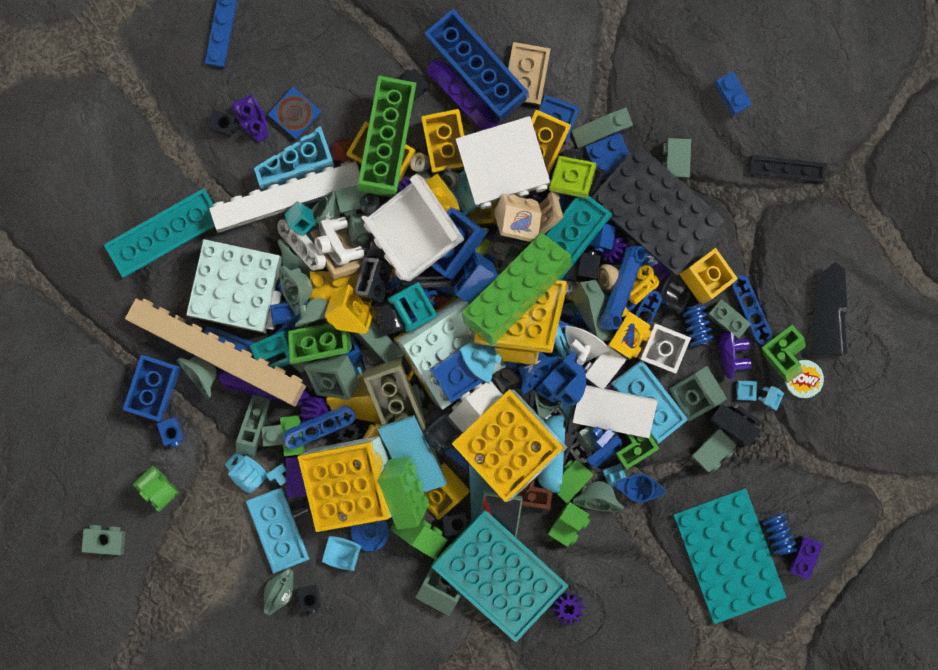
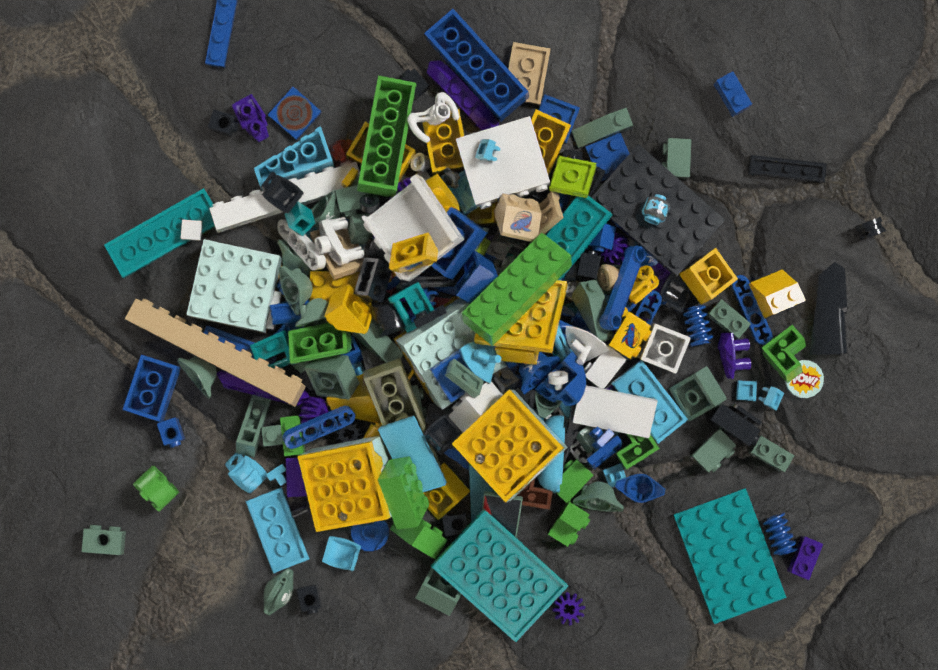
none -> white tile [181,220,202,241]
none -> black piece [262,172,304,214]
none -> yellow tile [341,167,358,188]
none -> yellow slope [389,232,438,273]
none -> white piece [407,92,459,143]
none -> black plate [413,305,447,328]
none -> sand green plate [445,359,484,398]
none -> medium azure tile [475,139,500,161]
none -> white tile [548,371,568,390]
none -> head [642,194,670,225]
none -> sand green brick [748,436,795,472]
none -> yellow slope [749,270,806,319]
none -> black wheel [855,217,886,241]

